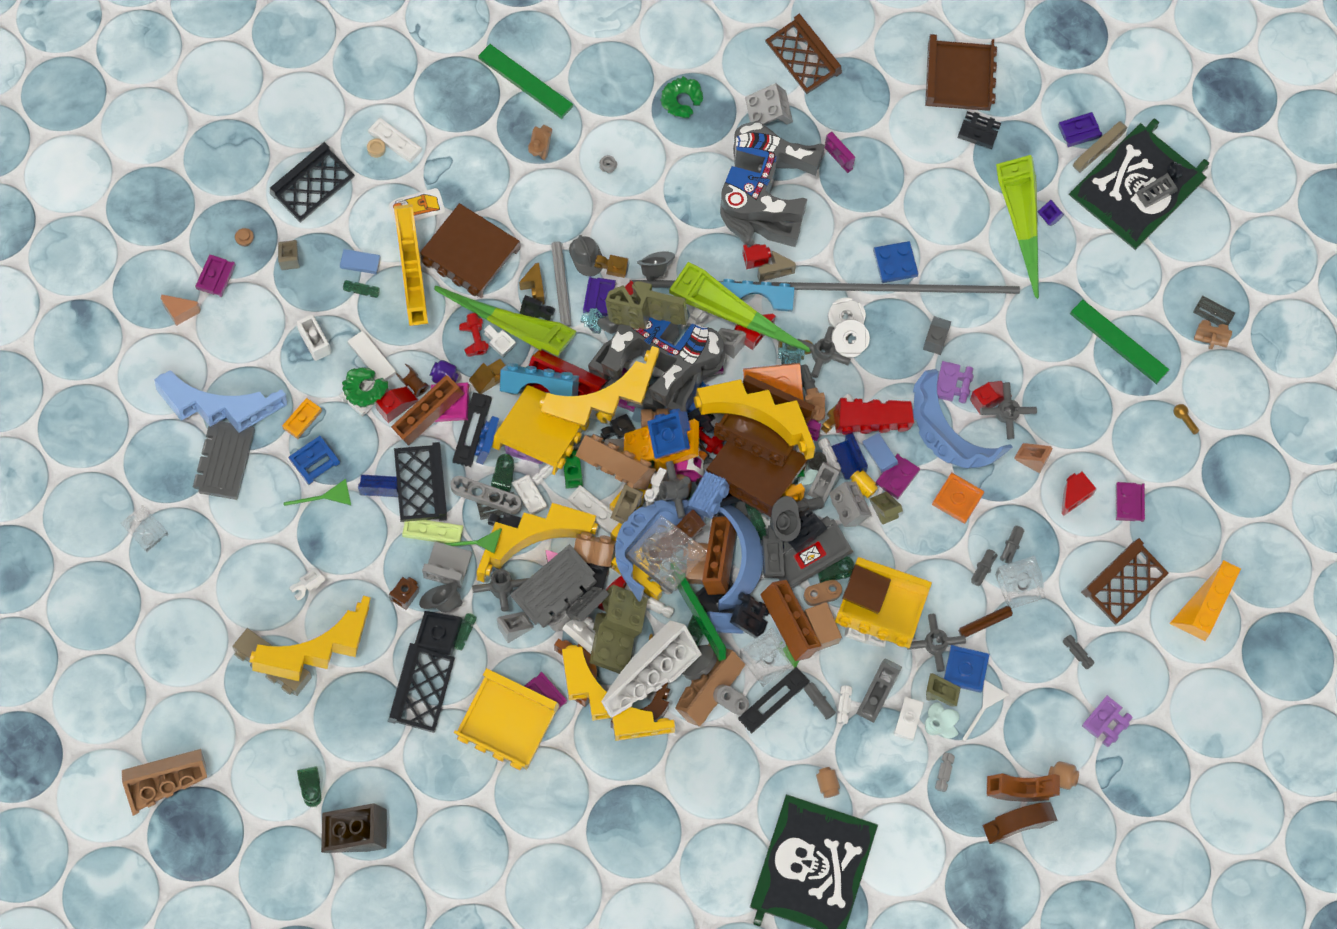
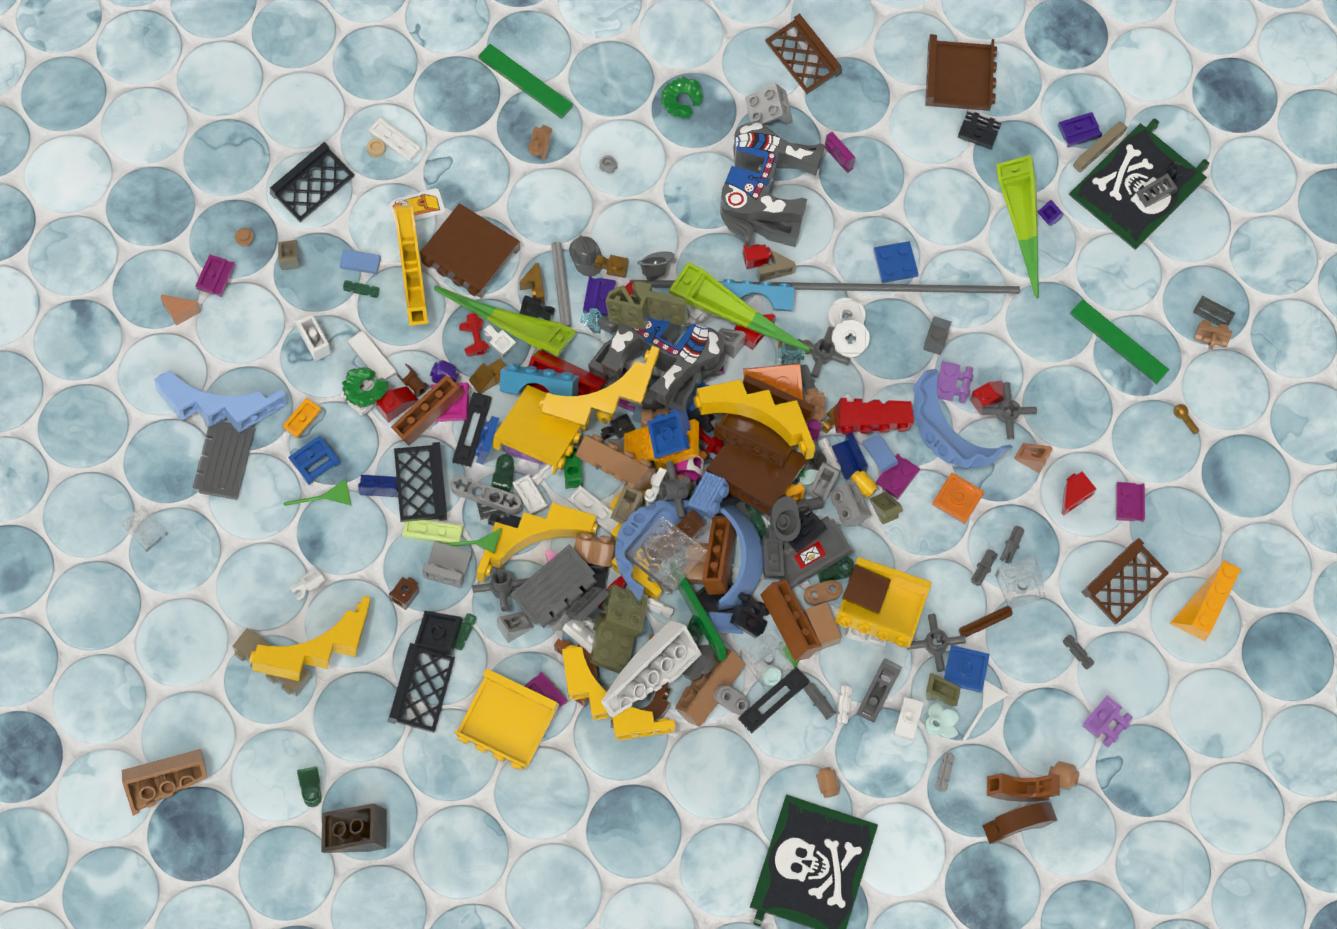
dark grey piece [419,582,463,613] -> none
none -> light aqua tile [761,665,782,686]

